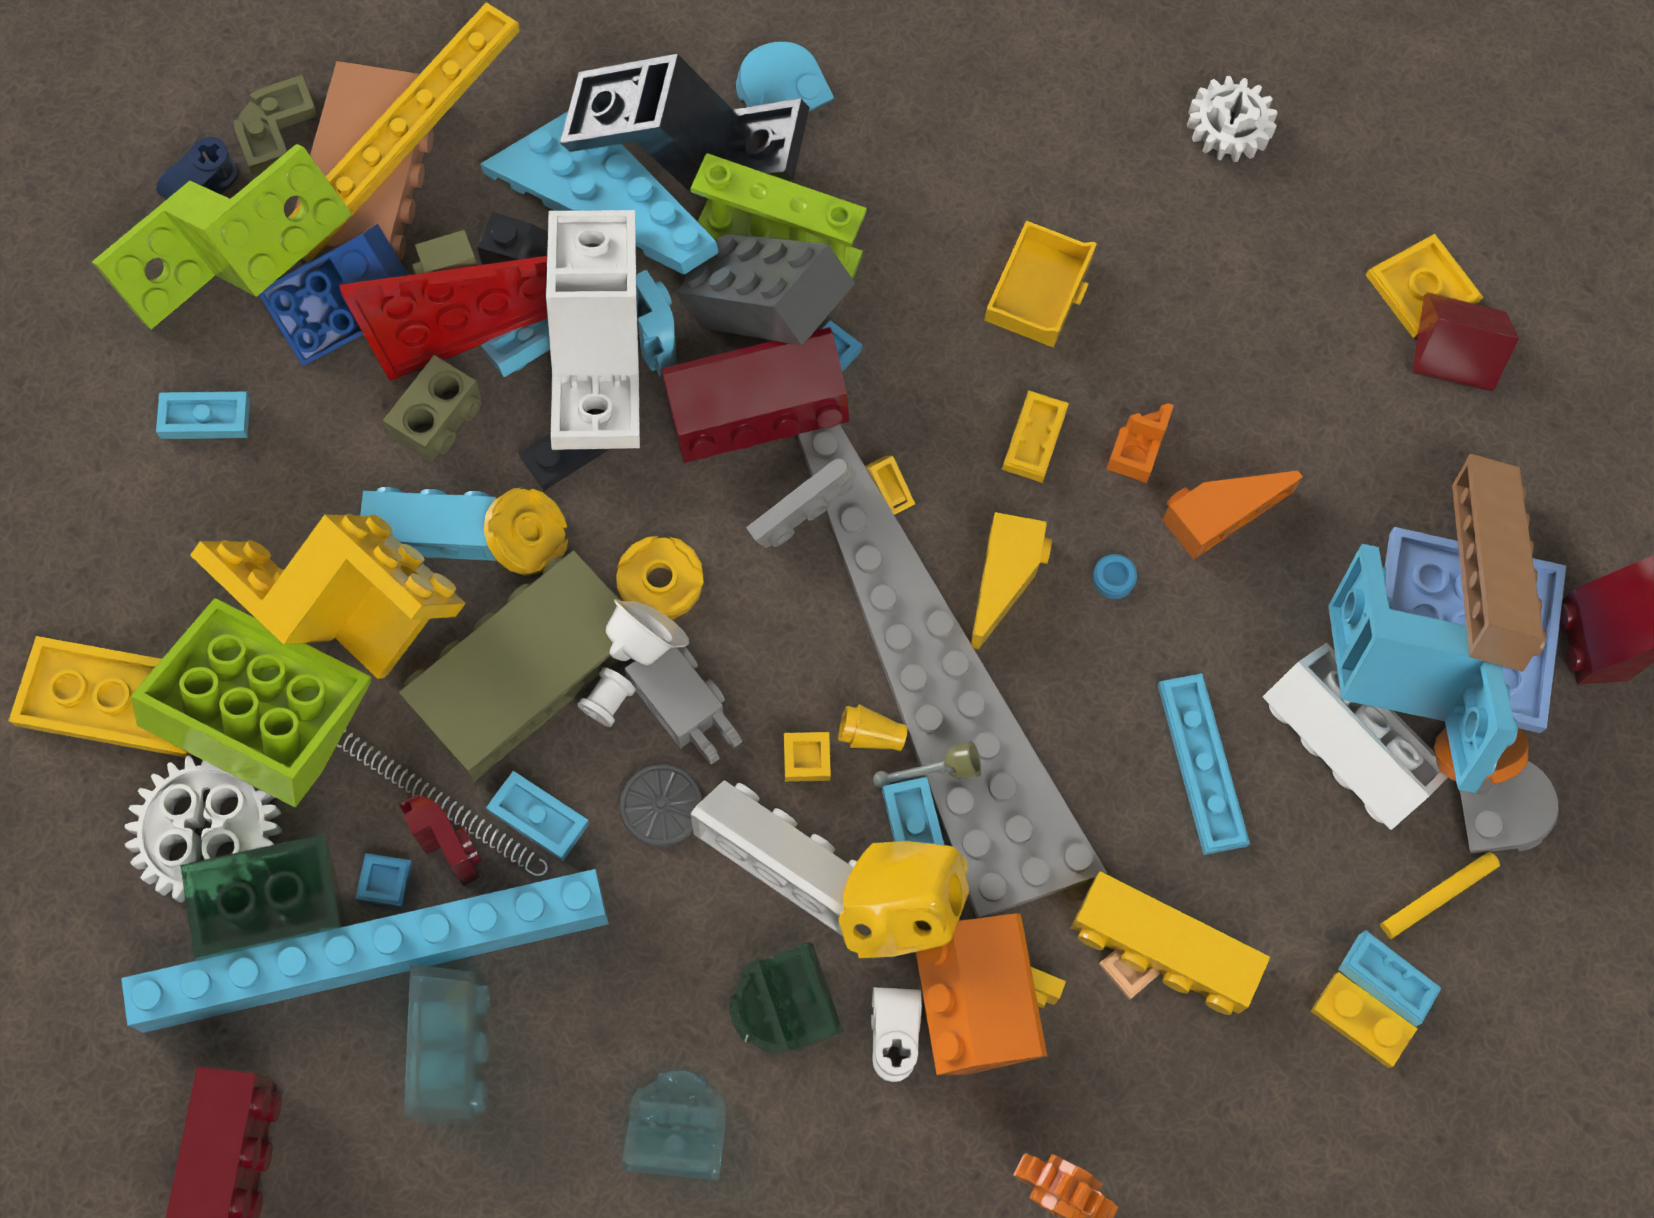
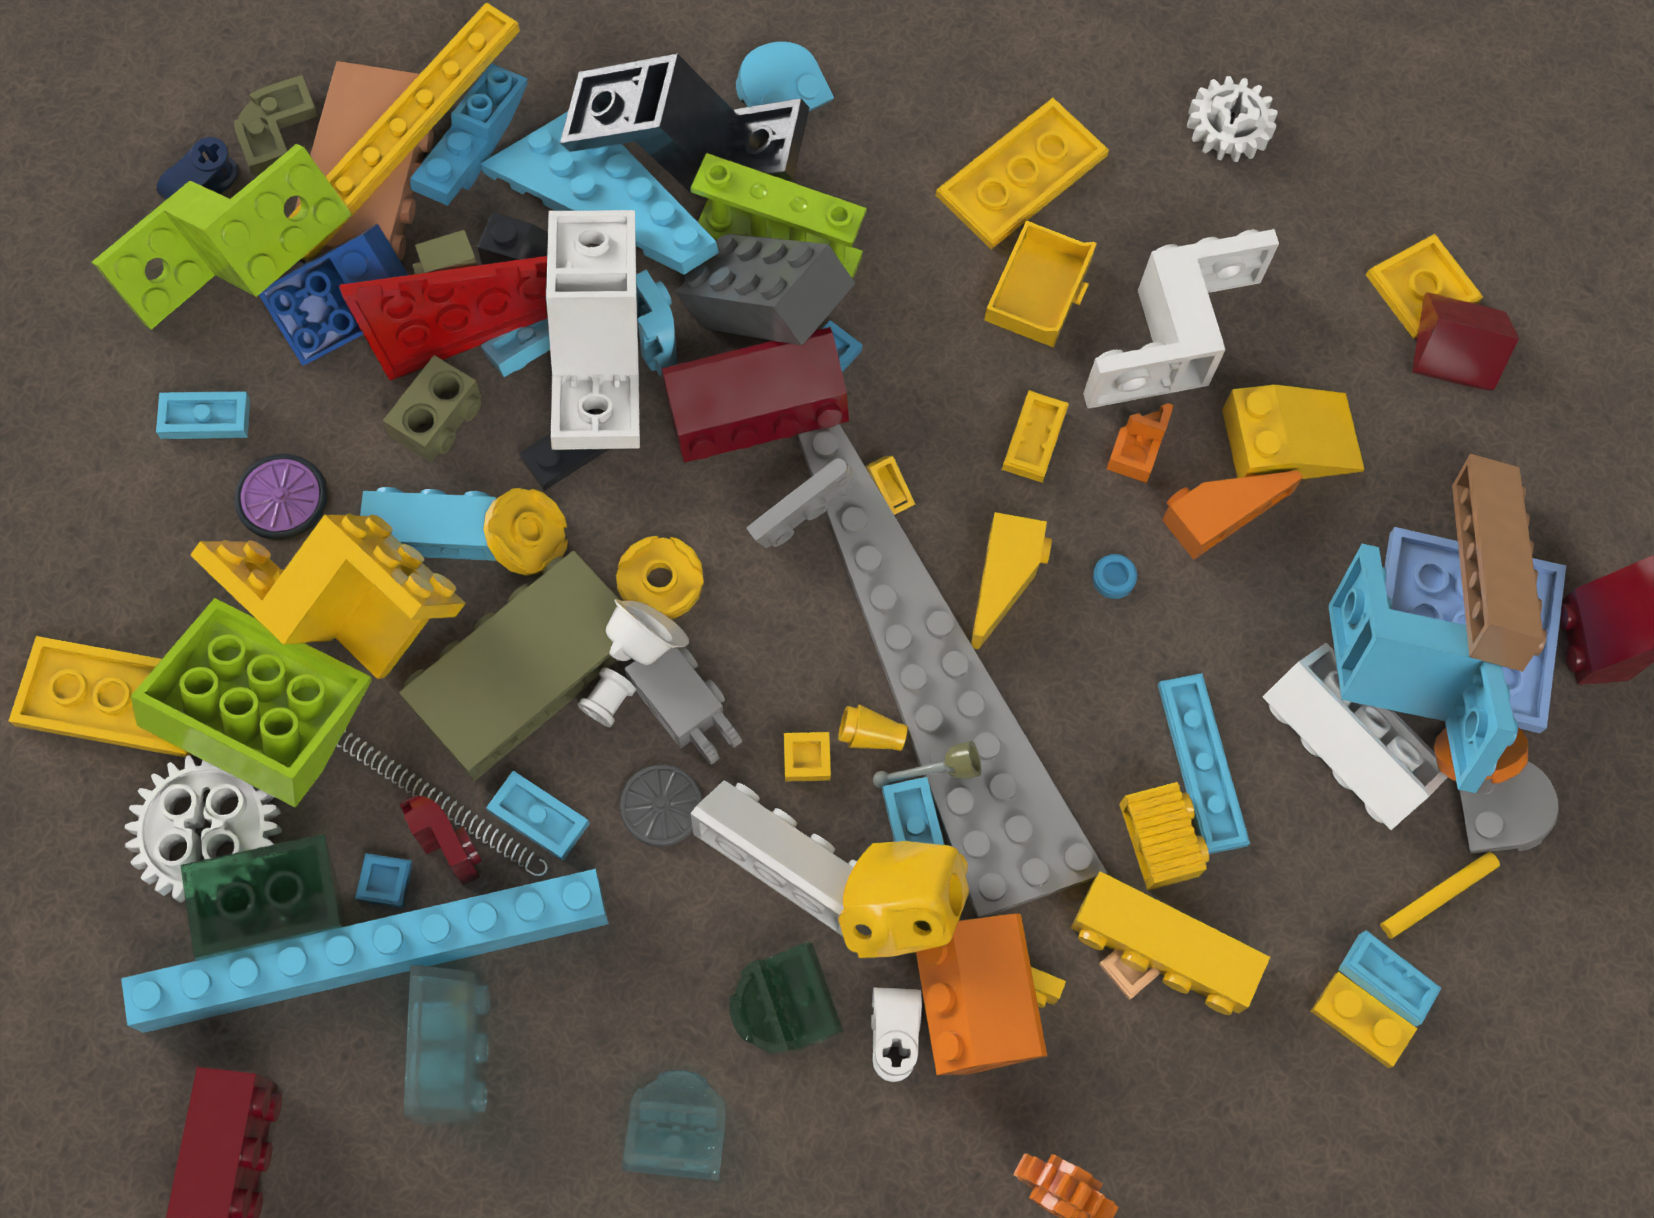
none -> medium lavender wheel [234,454,327,540]
none -> dark azure slope [410,63,527,206]
none -> yellow tile [935,98,1109,249]
none -> white bracket [1083,229,1279,409]
none -> yellow brick [1119,782,1209,891]
none -> yellow slope [1222,385,1365,479]

